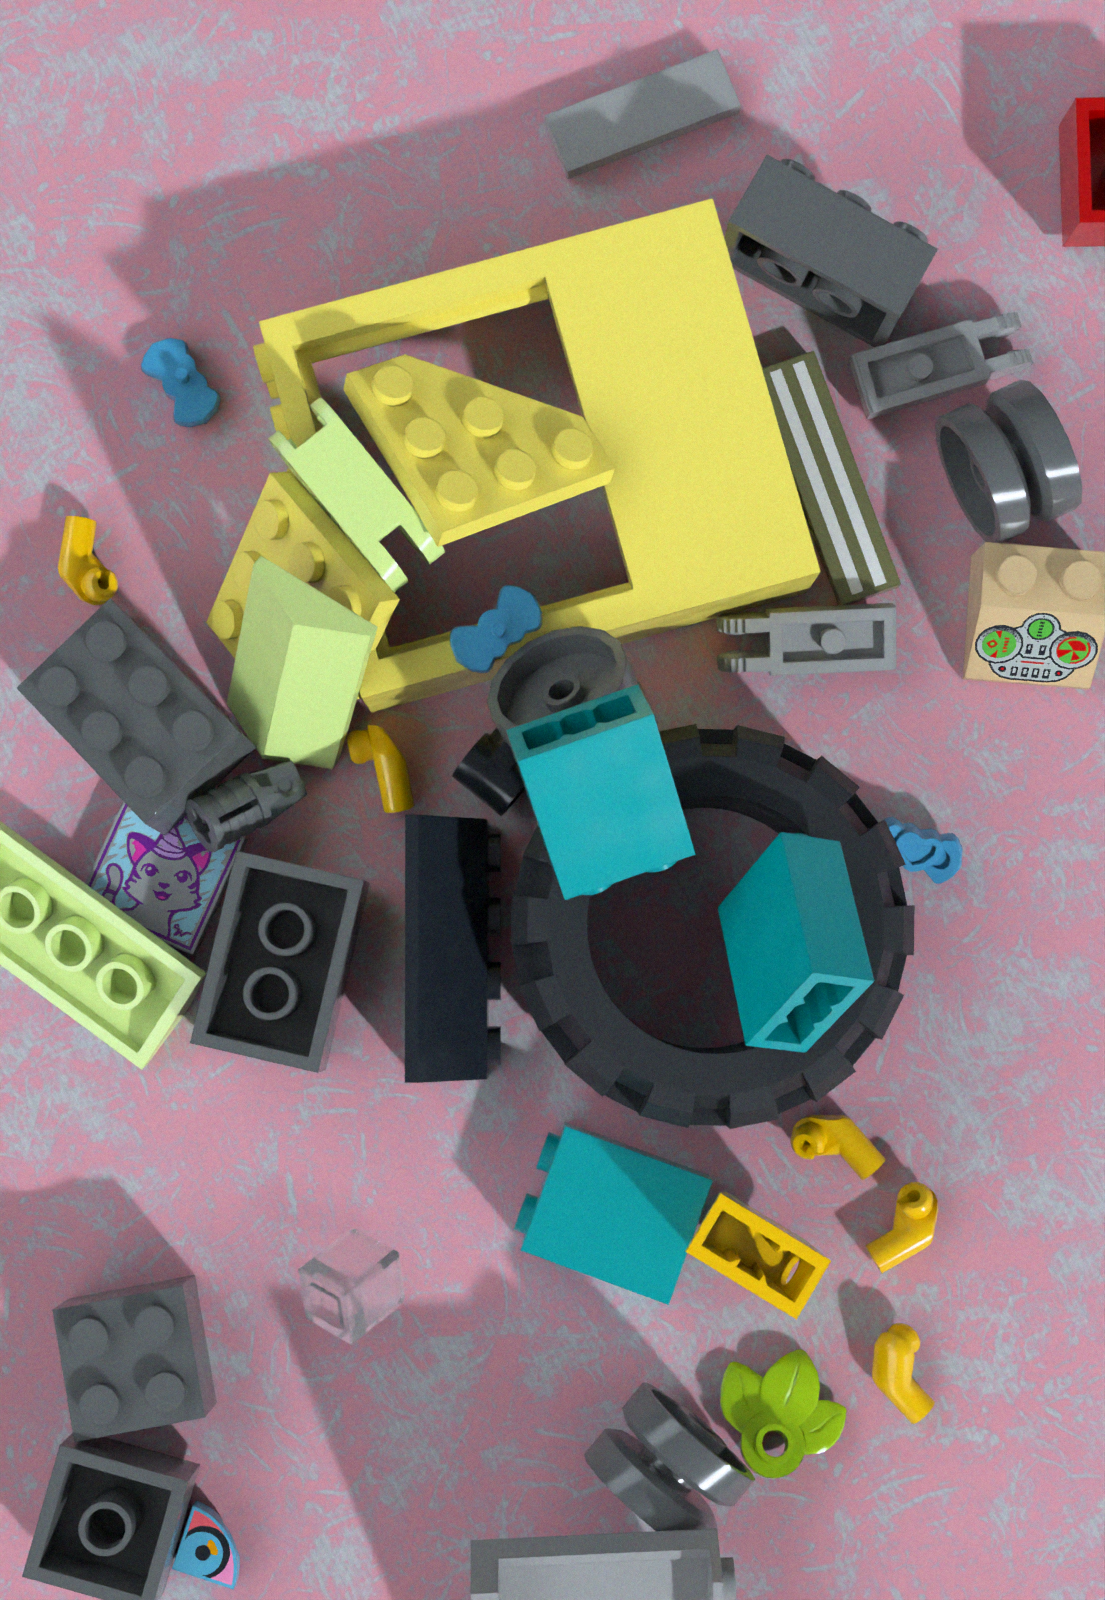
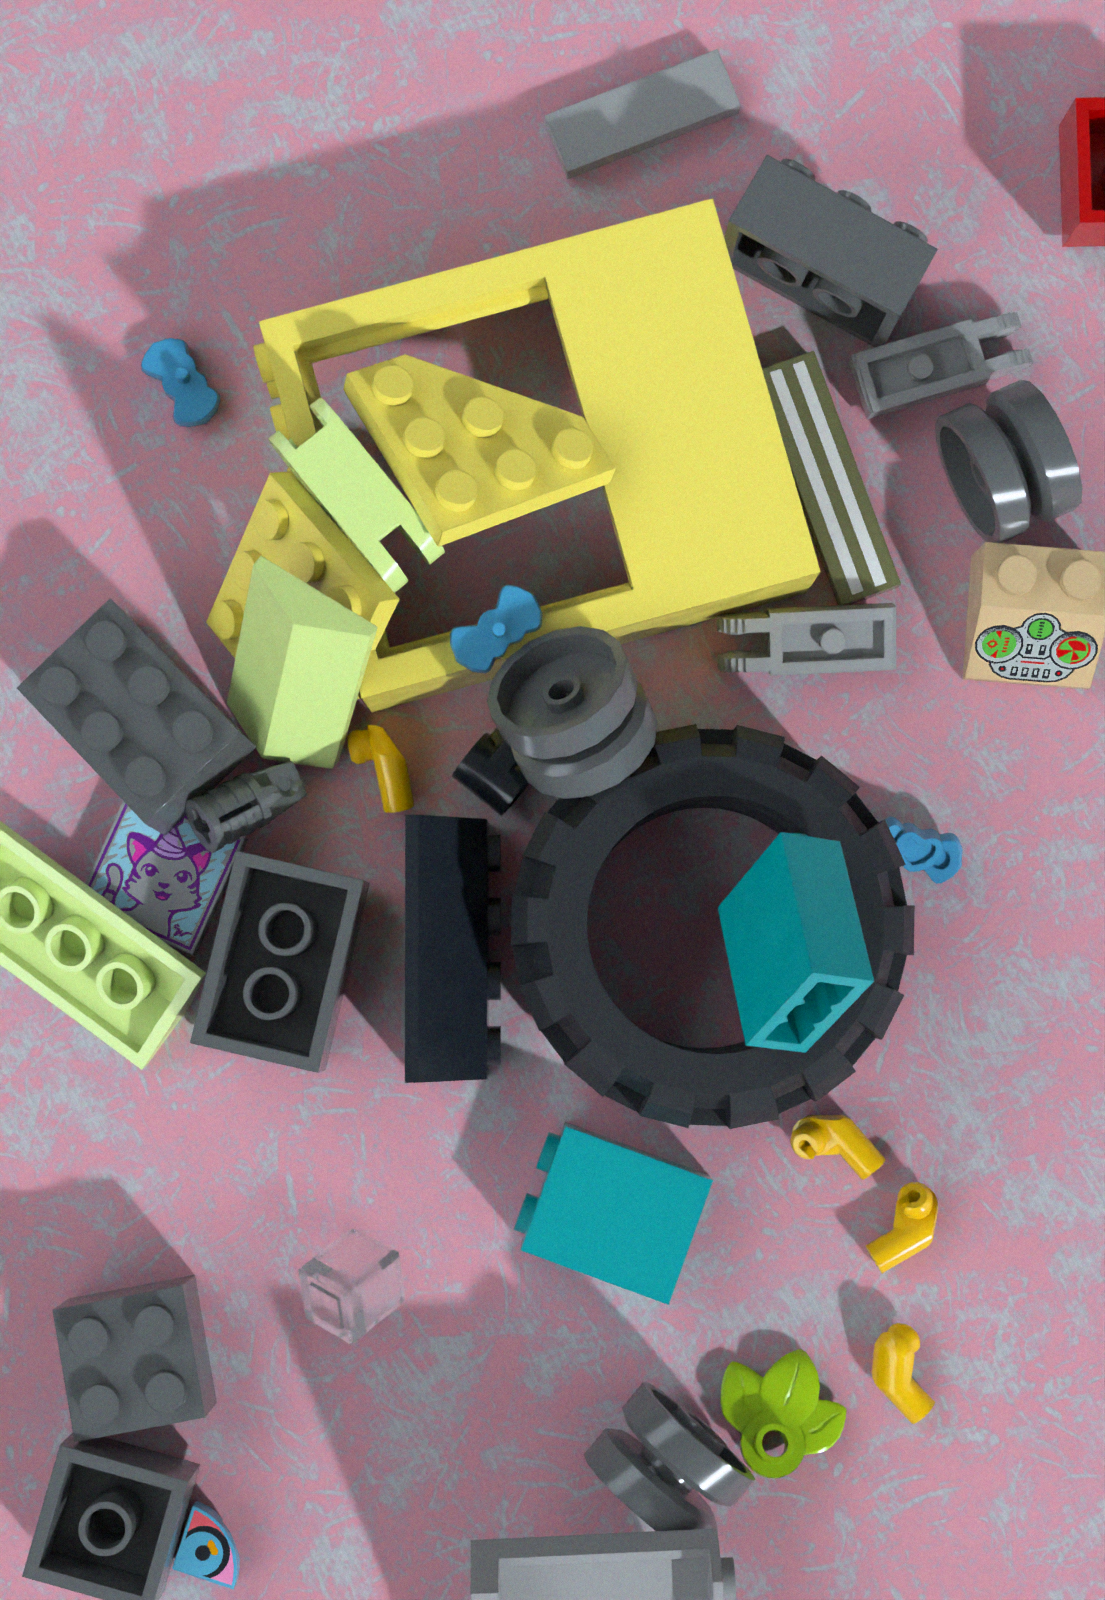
yellow arm [58,516,118,605] -> none
teal brick [506,684,696,900] -> none
yellow torso [685,1192,831,1320] -> none

